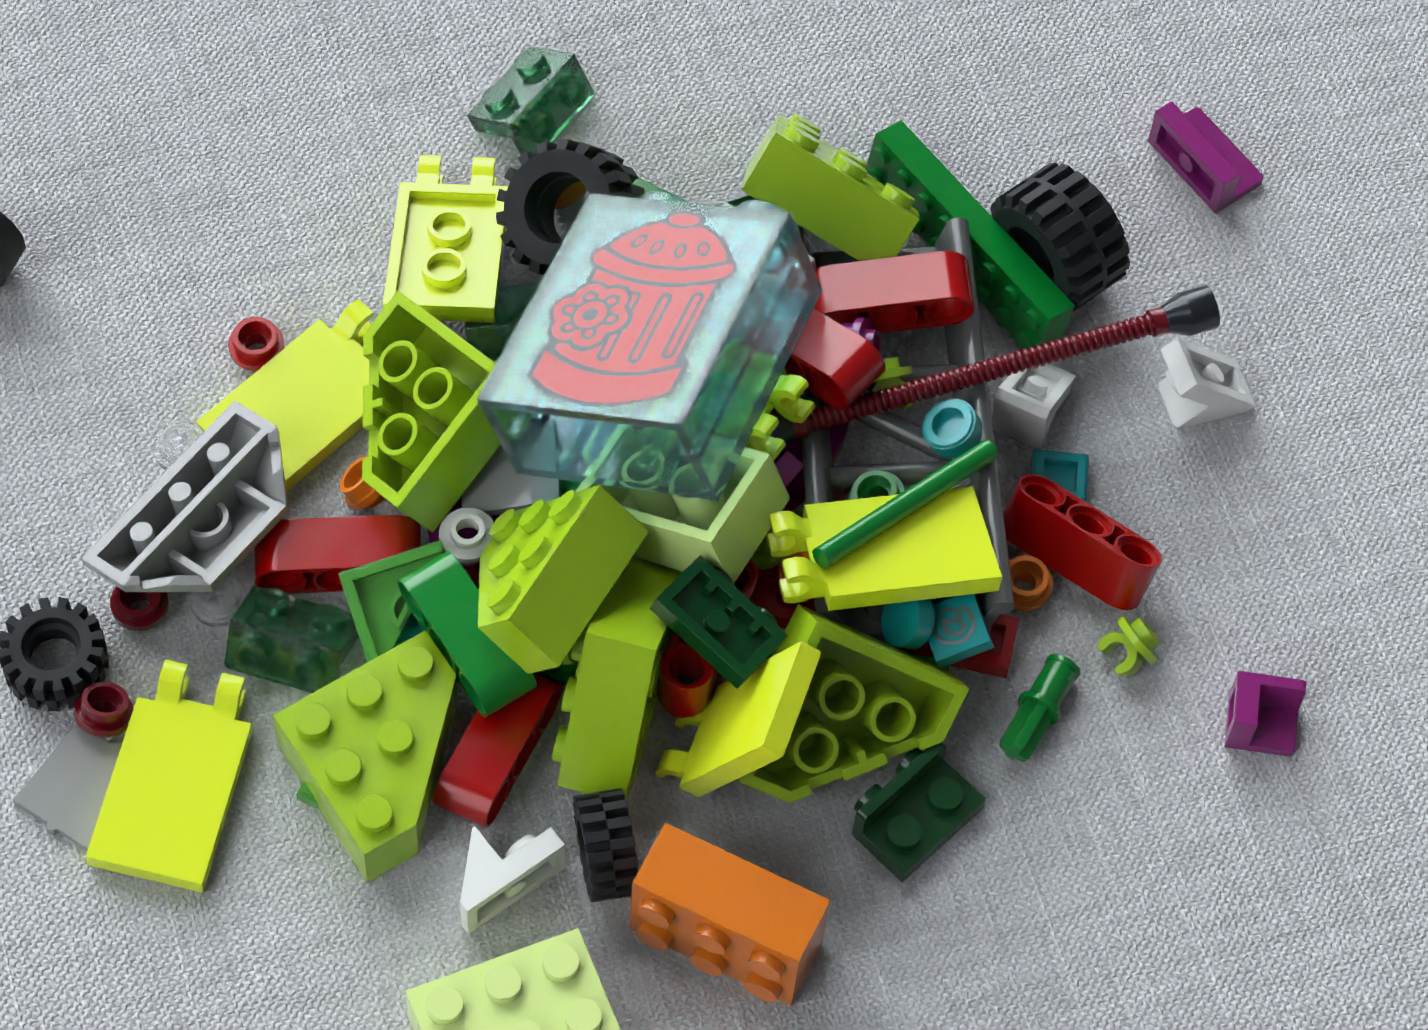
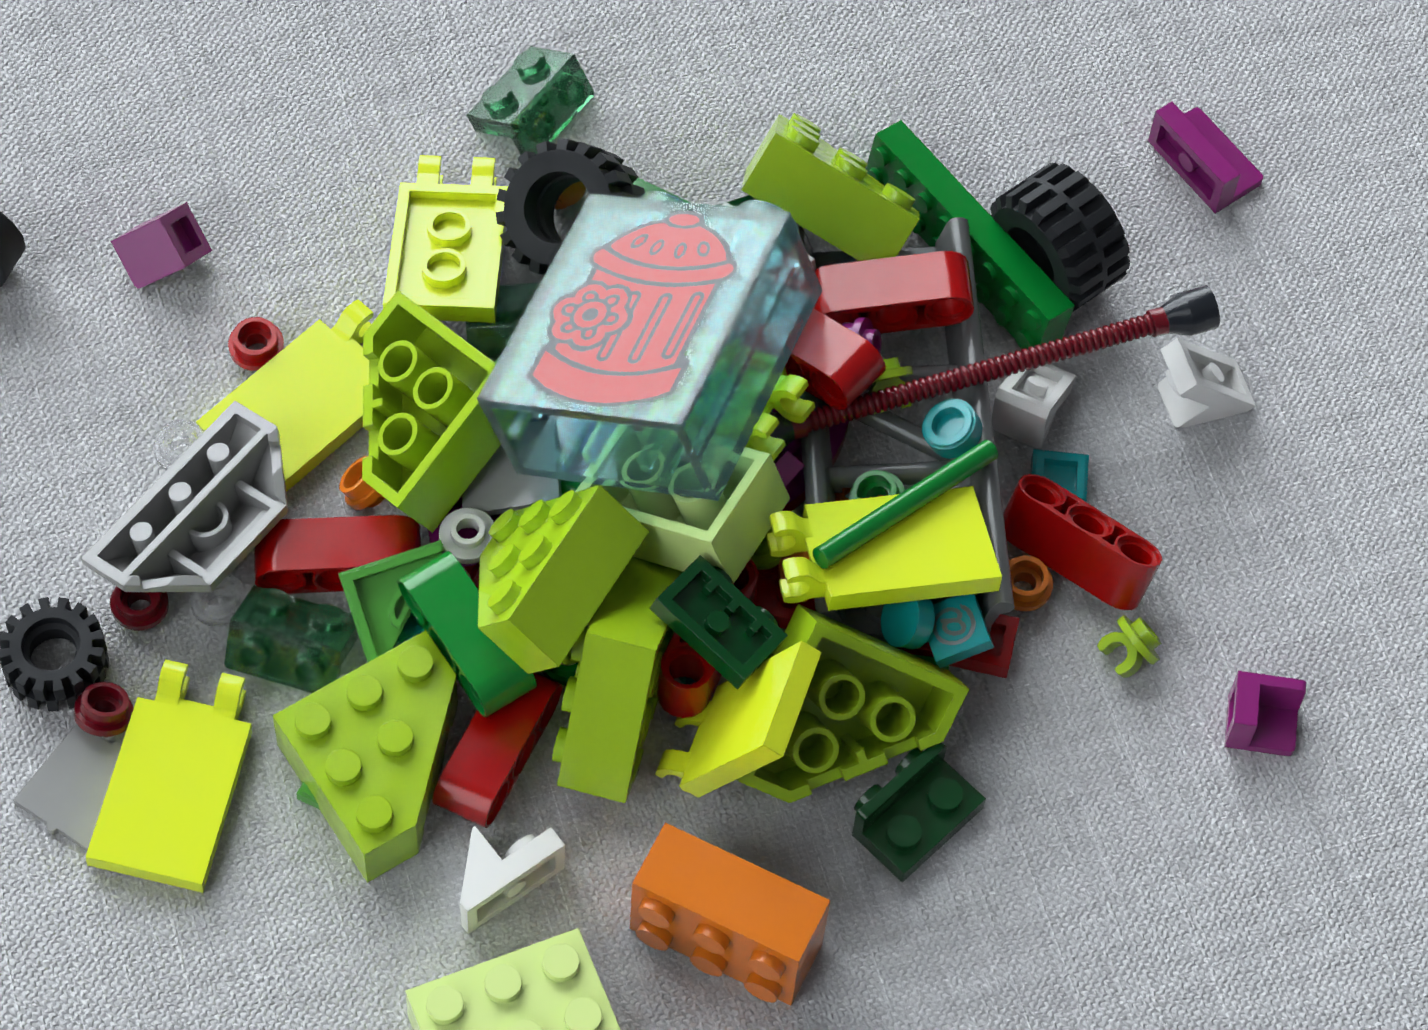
black tyre [573,788,639,903] -> none
green axle [999,654,1081,762] -> none
none -> magenta panel [111,202,212,289]

